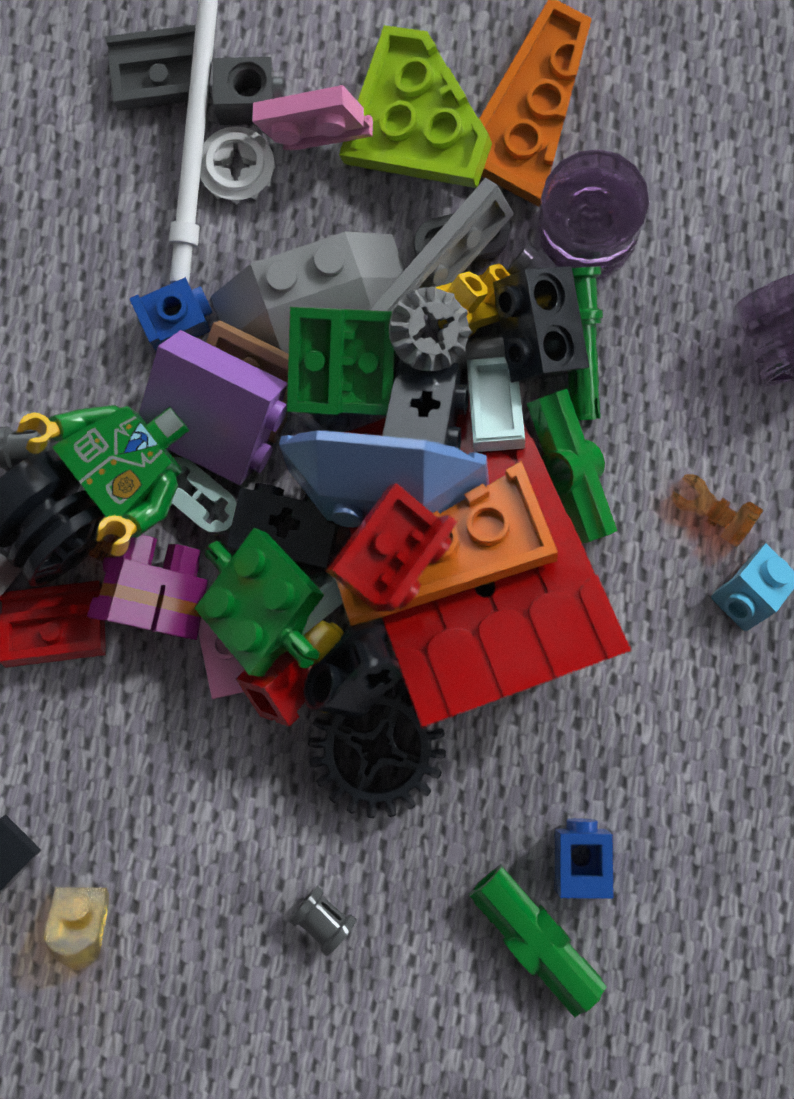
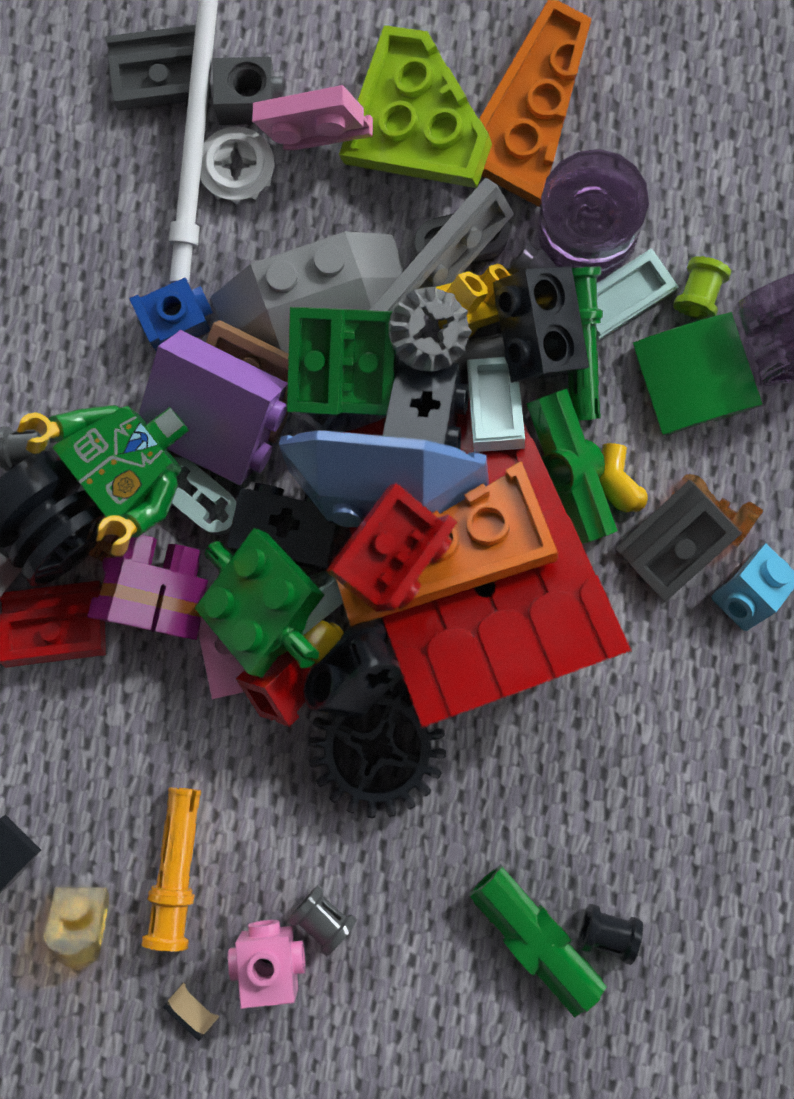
blue brick [554,818,613,899] -> none
none -> light orange pin [141,787,201,951]
none -> tan piece [163,983,219,1041]
none -> bright pink brick [228,920,305,1009]
none -> black bush [578,904,643,965]
none -> light aqua tile [596,248,679,342]
none -> yellow arm [599,443,648,513]
none -> dark grey plate [615,480,743,602]
none -> green slope [633,312,763,436]
none -> lime bush [673,256,731,320]

